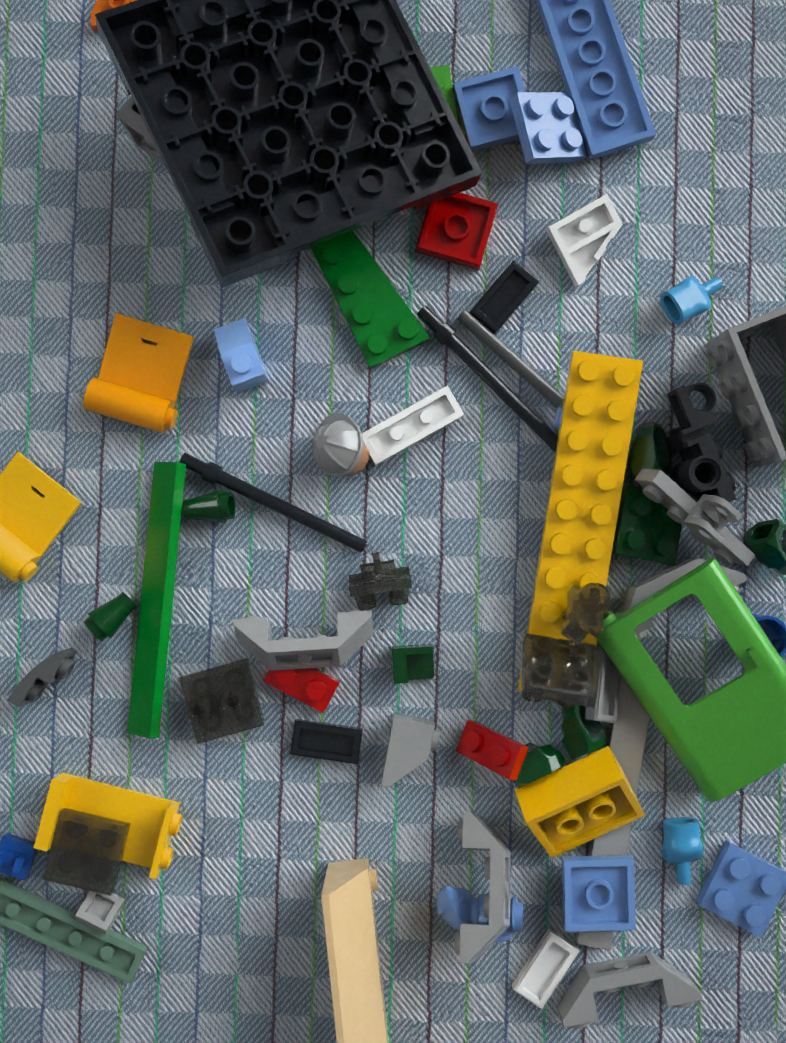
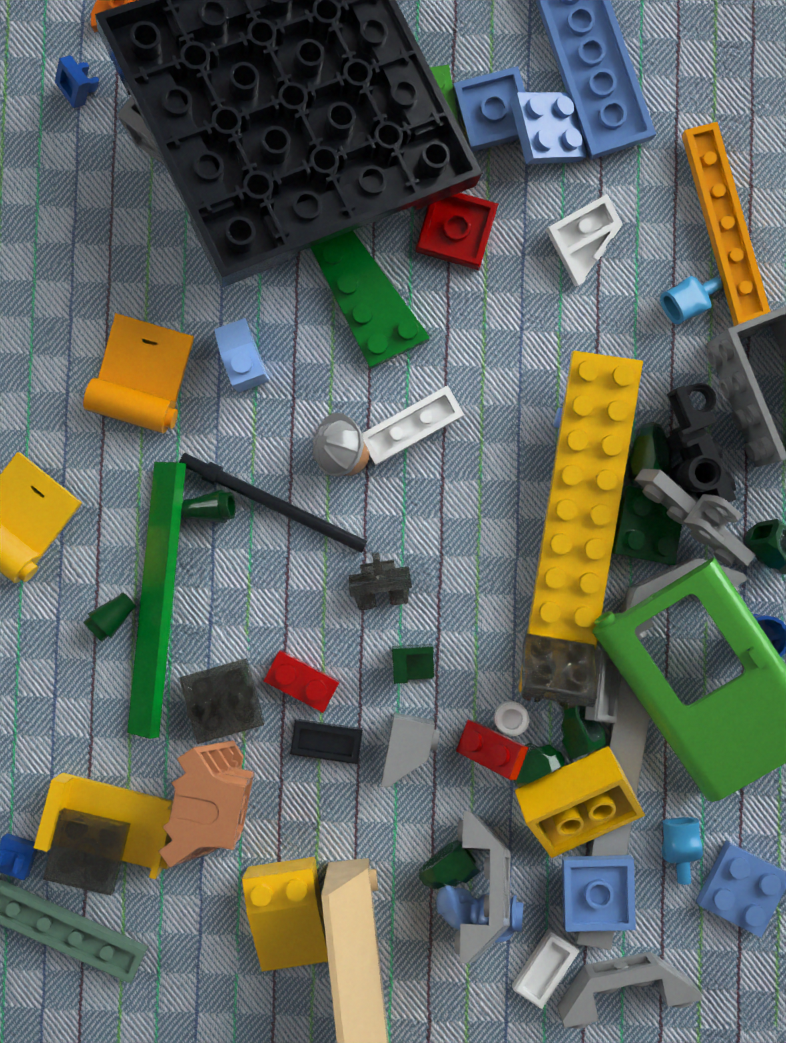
dark grey slope [7,648,77,707] -> none
light grey plate [75,884,125,935] -> none
light grey slope [233,610,374,670] -> none
black bar [417,305,558,453] -> none
dark grey bar [457,309,564,408] -> none
black tile [470,260,539,335] -> none
clear smoke hips [561,583,610,645] -> none
none -> blue tile [55,55,99,108]
none -> nougat slope [158,740,254,868]
none -> yellow slope [242,857,328,972]
none -> dark green rock [419,840,481,890]
none -> white tile [494,700,529,736]
none -> light orange plate [681,122,770,326]

